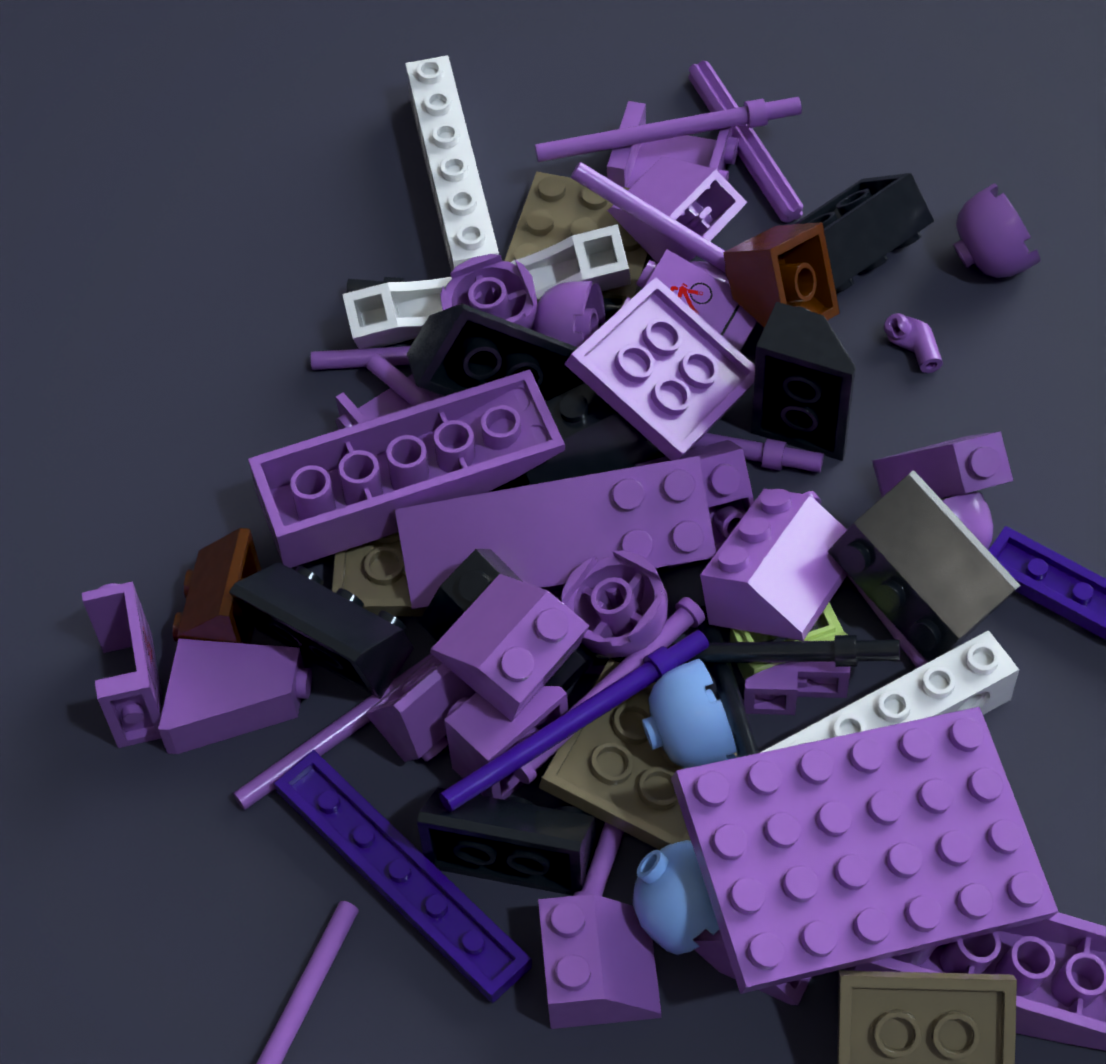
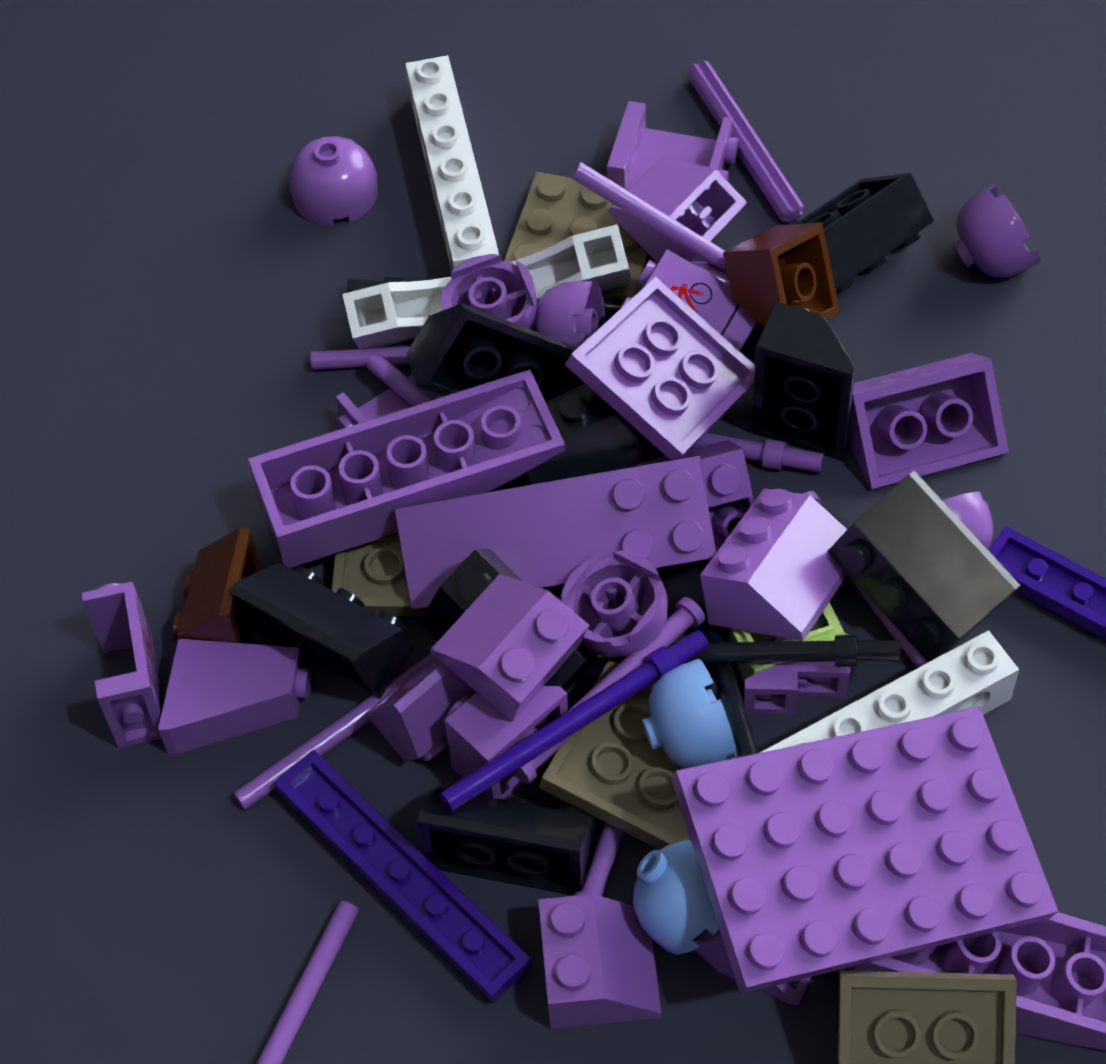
medium lavender bar [535,97,802,162] -> none
medium lavender slope [872,431,1013,498] -> none
medium lavender arm [884,313,943,373] -> none
none -> medium lavender cylinder [289,136,378,226]
none -> medium lavender slope [847,353,1009,489]

